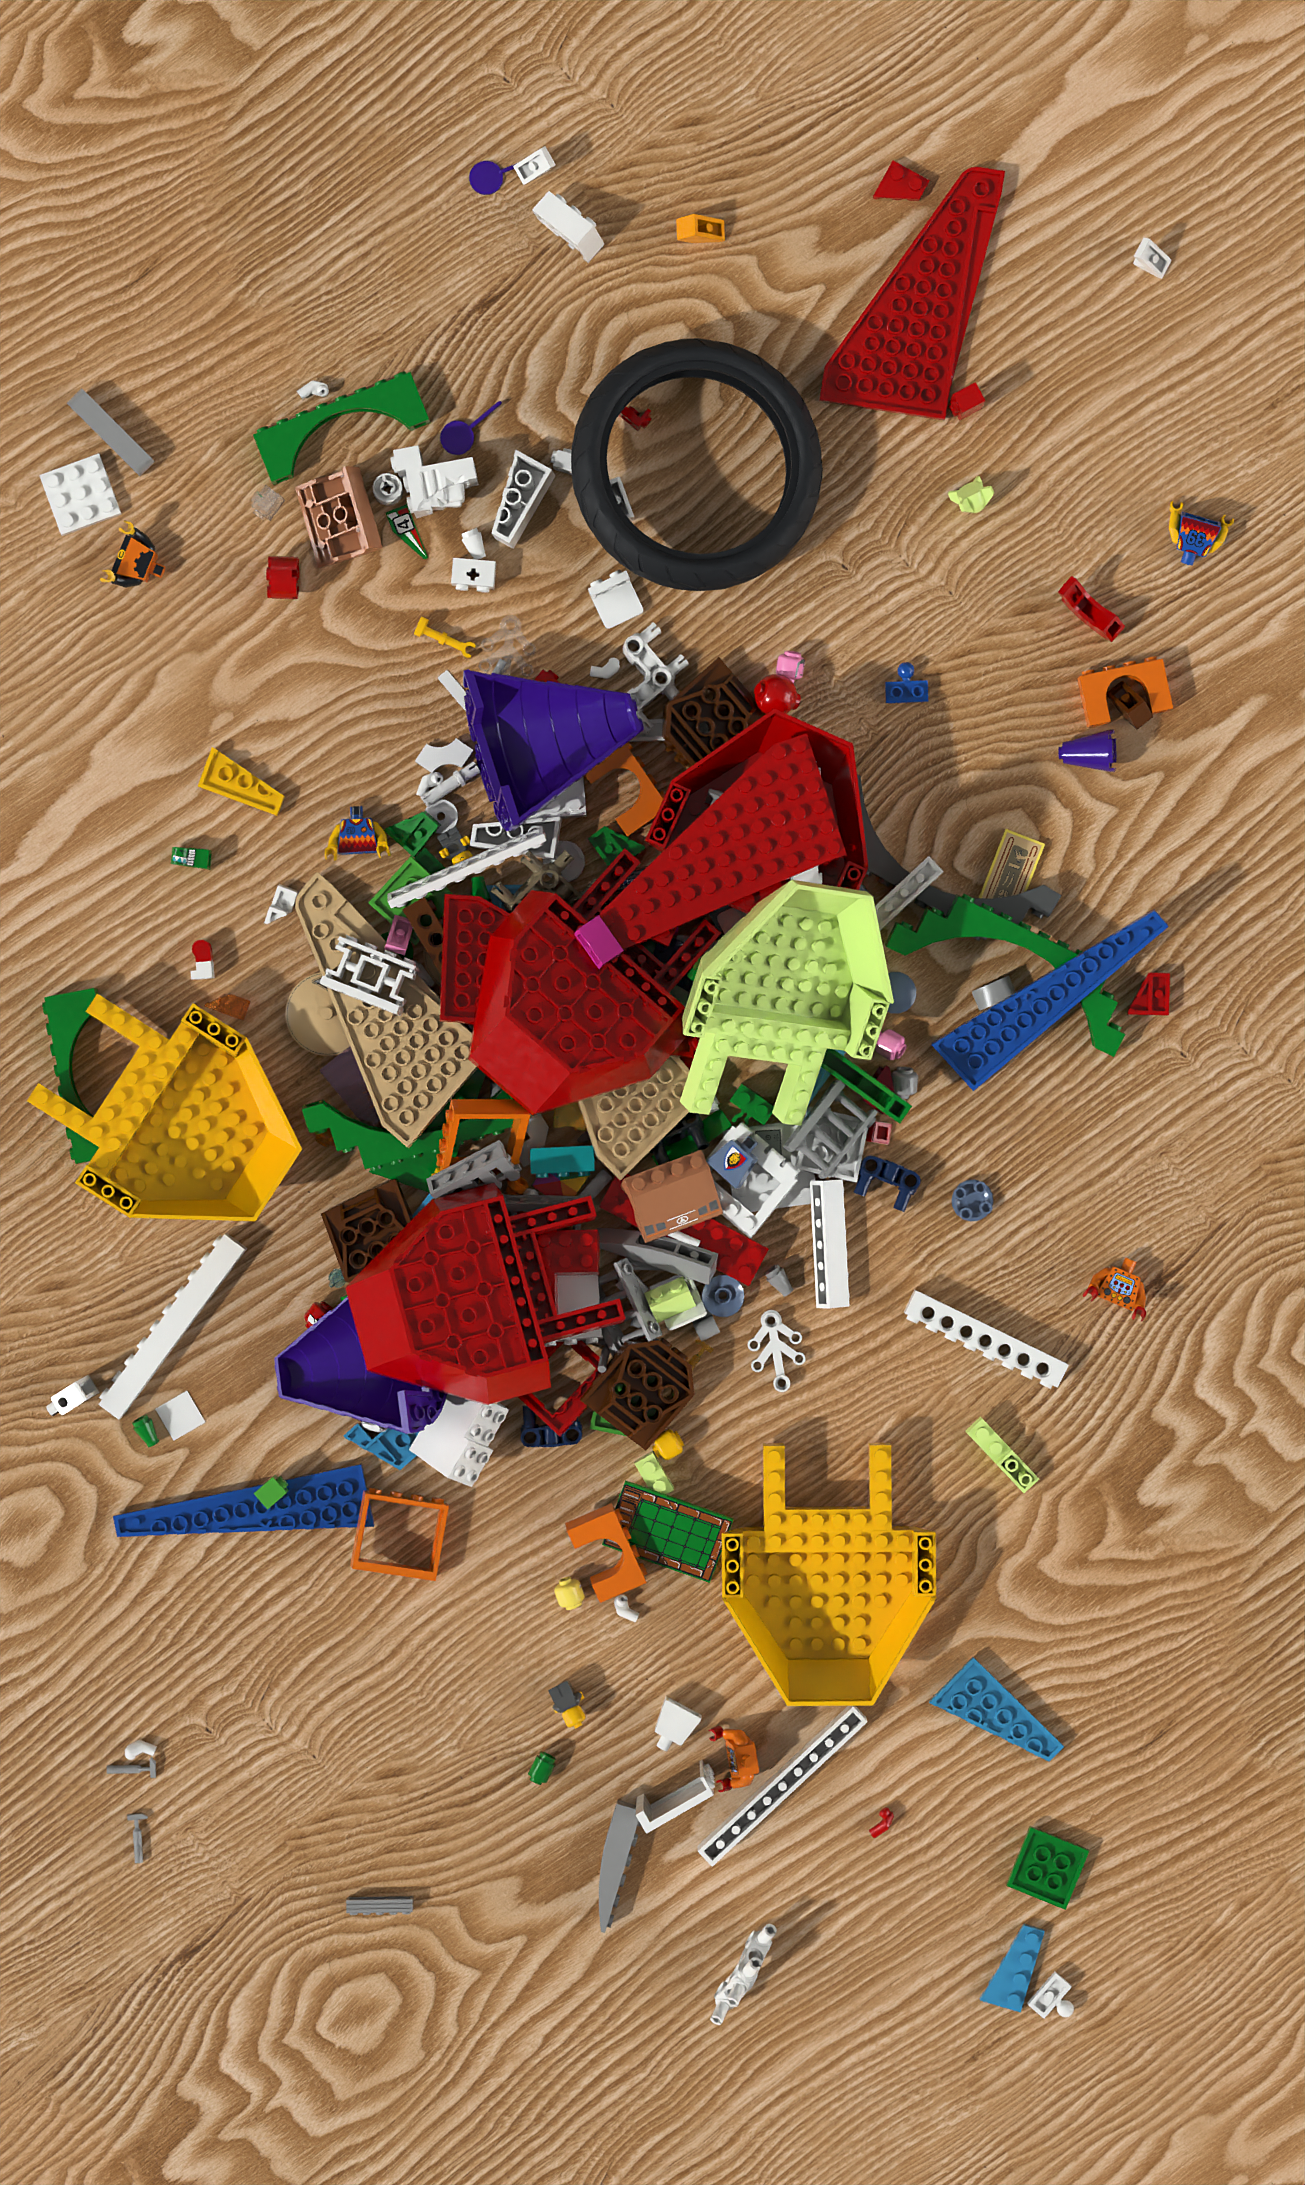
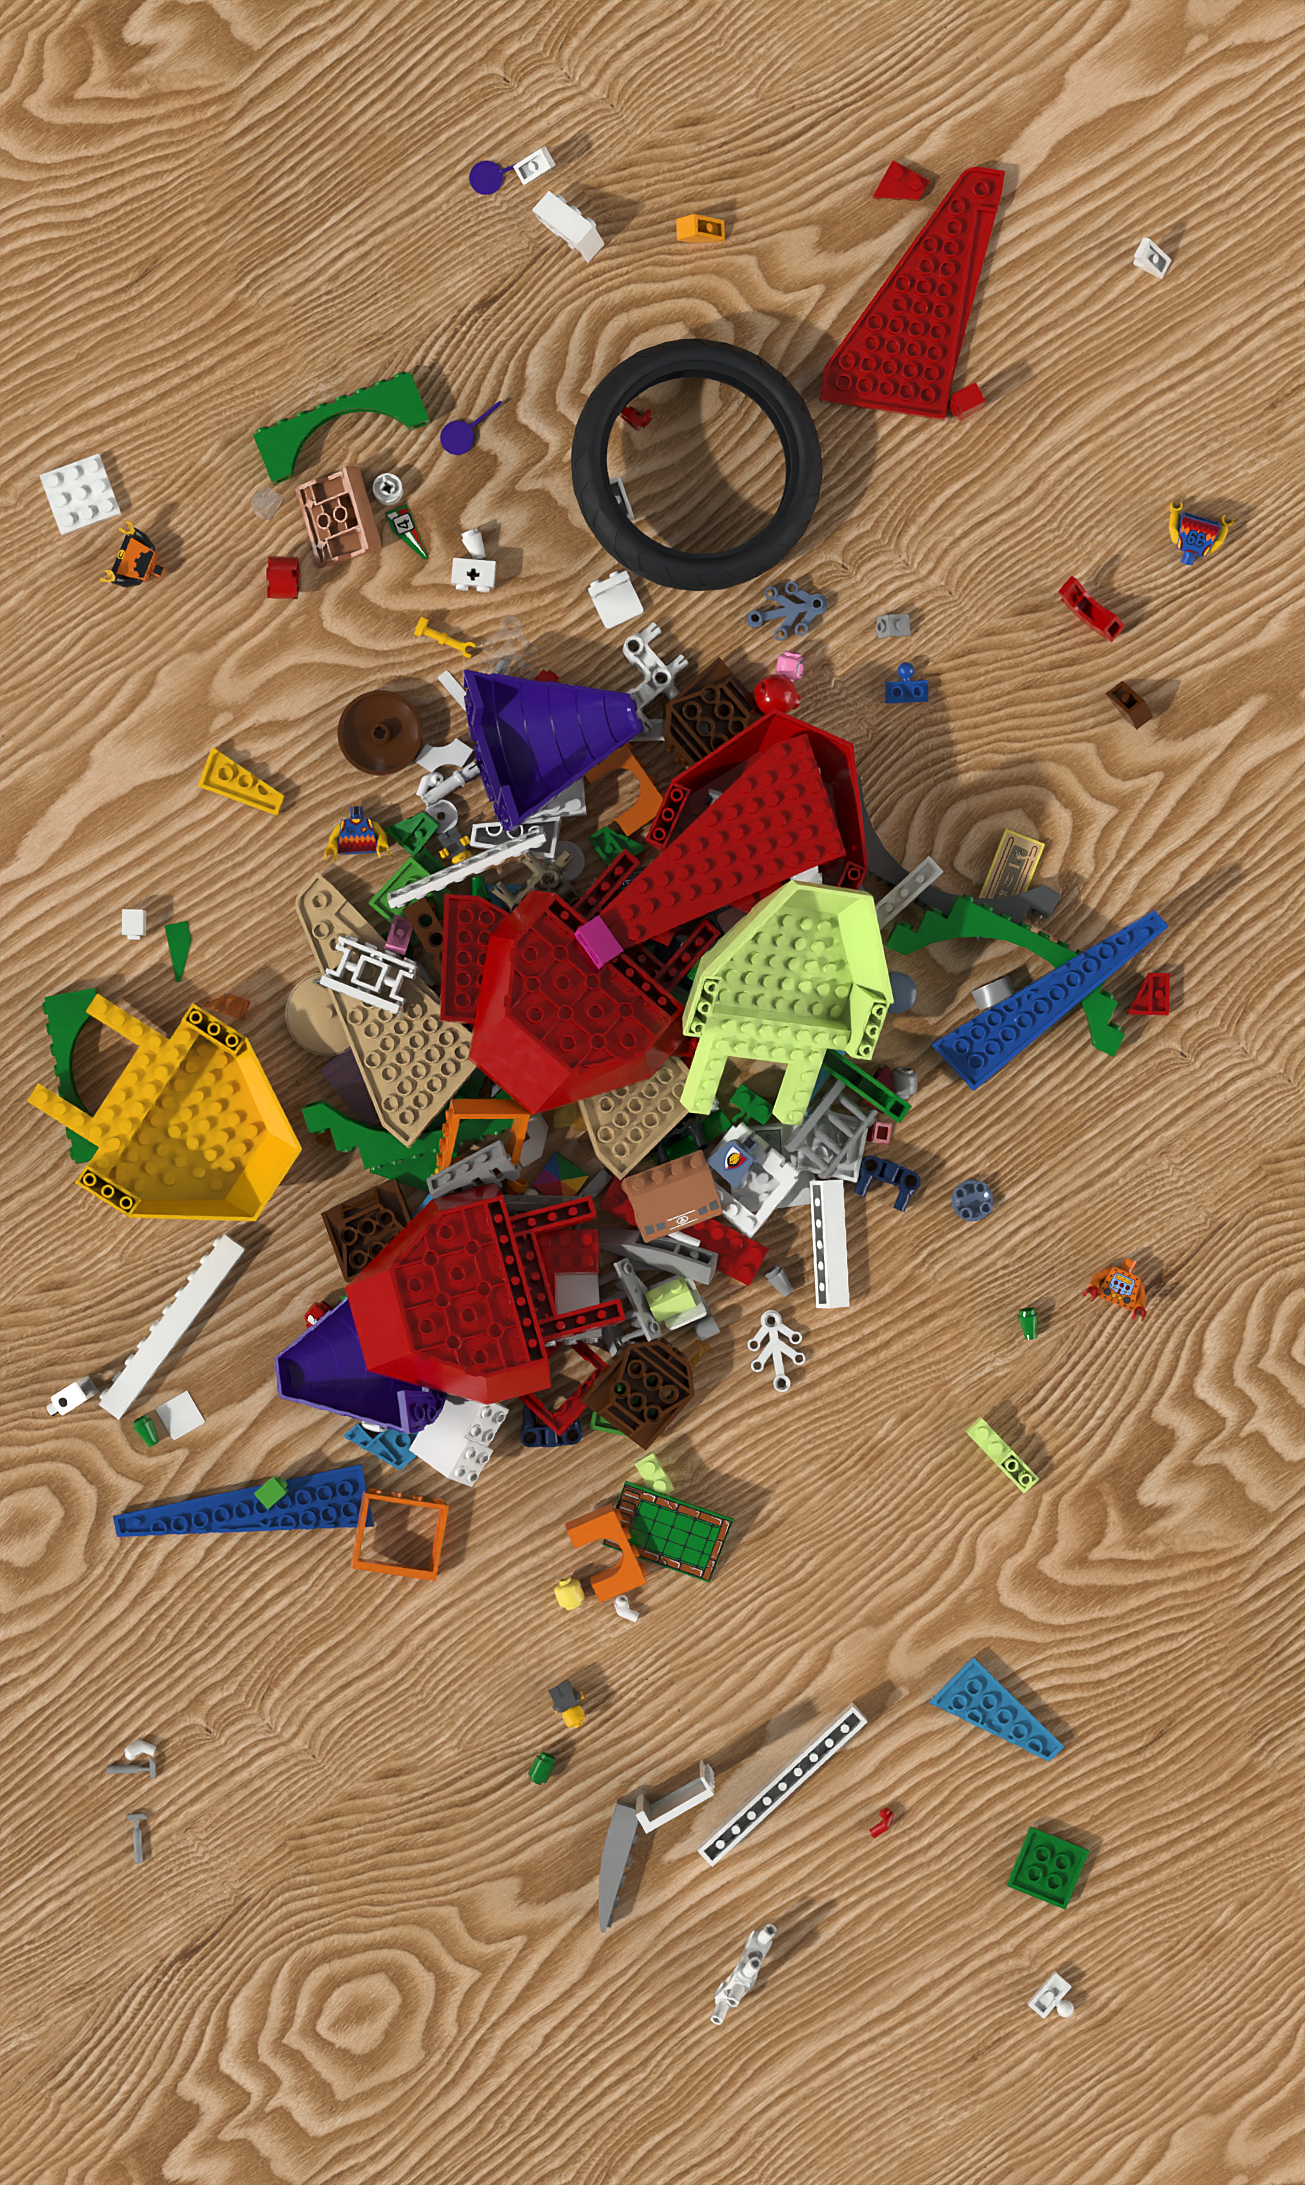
light grey beam [67,388,155,476] -> none
green leg [170,847,212,870] -> none
leg [191,940,215,980] -> none
white slope [264,884,299,924] -> none
white arm [297,380,329,400] -> none
clear light blue plate [328,1268,346,1288] -> none
light grey piece [346,1896,413,1915] -> none
white brick [390,446,479,518] -> none
white wedge [492,450,555,549] -> none
teal brick [530,1145,595,1178] -> none
white brick [550,448,572,475] -> none
white arm [590,658,620,679] -> none
light grey piece [596,1338,610,1373] -> none
yellow head [652,1429,685,1461] -> none
white torso [655,1696,702,1751] -> none
sand blue dish [702,1275,744,1317] -> none
orange torso [708,1726,759,1792] -> none
yellow piece [722,1443,937,1706] -> none
bright pink head [875,1029,907,1060] -> none
white brick [904,1289,1069,1389] -> none
yellowish green piece [948,476,994,513] -> none
dark azure wing [979,1924,1045,2013] -> none
dark purple cone [1058,729,1117,772] -> none
orange arch [1077,656,1173,728] -> none
none -> white brick [122,909,147,940]
none -> green sticker [165,921,191,982]
none -> reddish brown dish [337,690,423,776]
none -> sand blue plant [746,582,827,641]
none -> light grey bracket [876,614,911,638]
none -> green cone [1017,1307,1038,1340]

